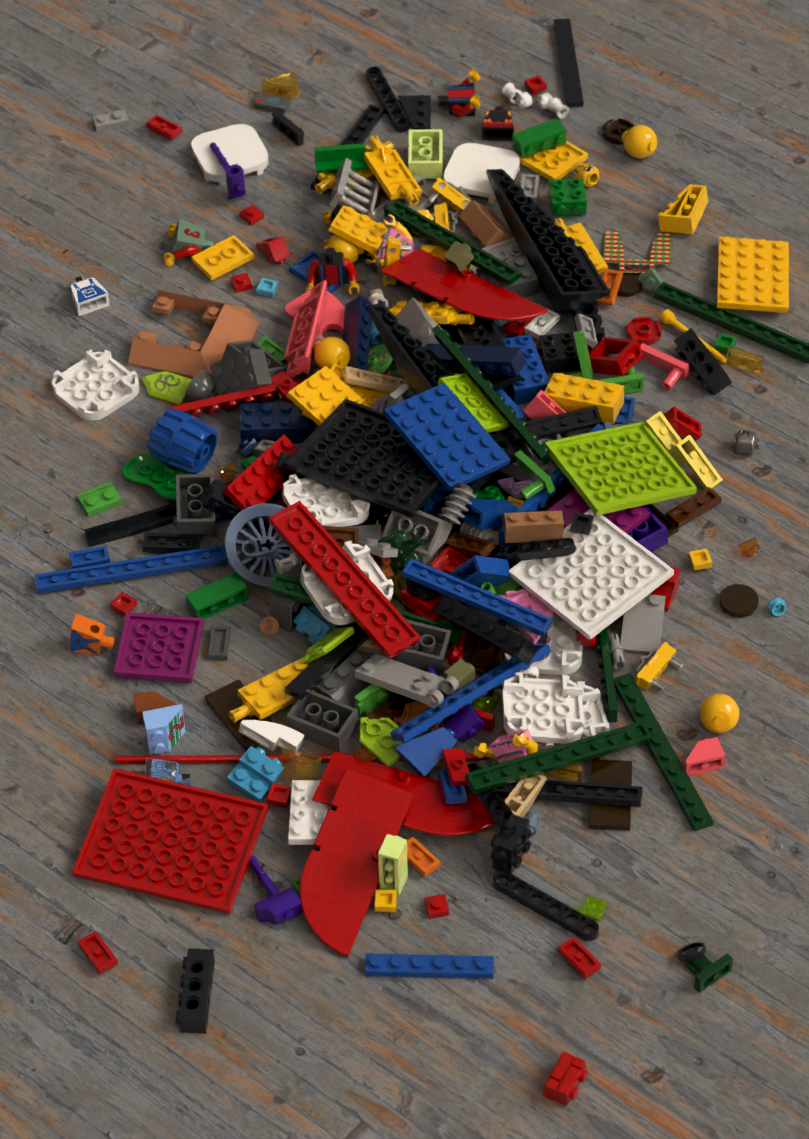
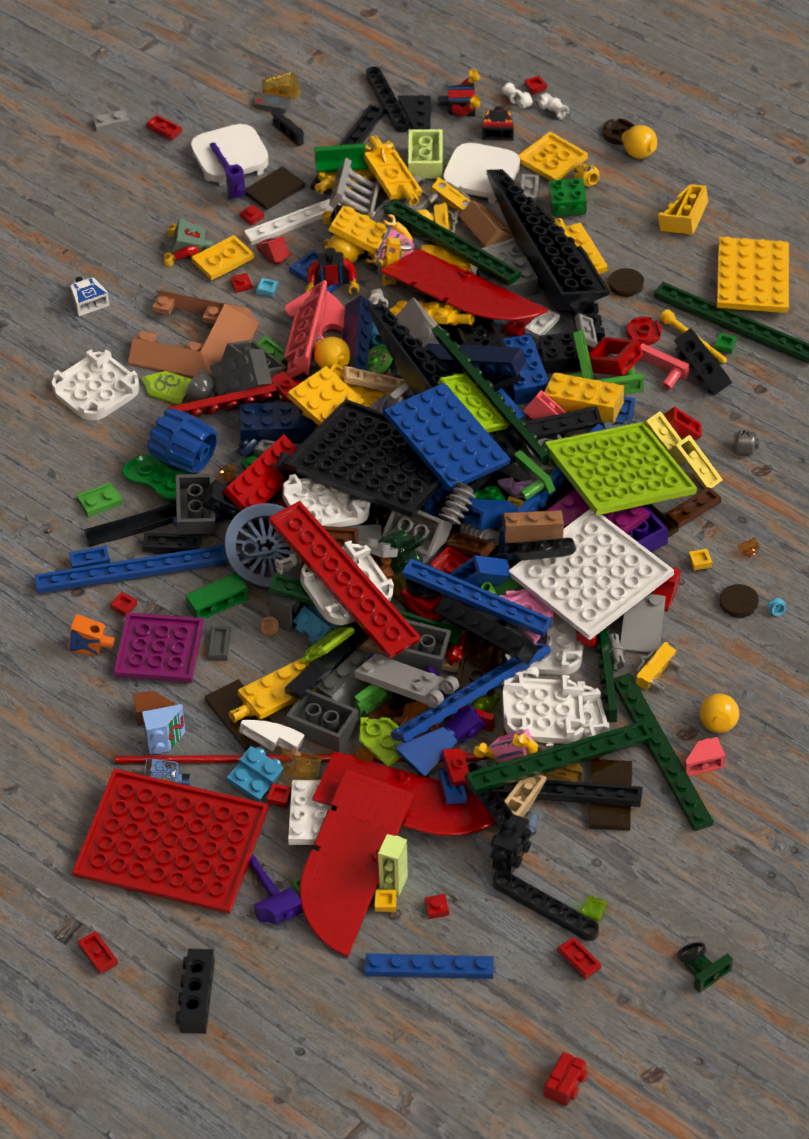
orange plate [407,837,441,877] -> none
olive brick [443,241,474,273] -> none
olive brick [444,659,476,692] -> none
green brick [512,118,567,159] -> none
black tile [554,18,584,107] -> none
black plate [570,513,594,535] -> none
orange plate [596,269,623,306] -> none
piece [603,231,671,273] -> none
sand green plate [638,268,664,292] -> none
clear yellow plate [726,347,764,374] -> none
none -> white tile [243,199,342,246]
none -> dark brown tile [245,166,305,210]

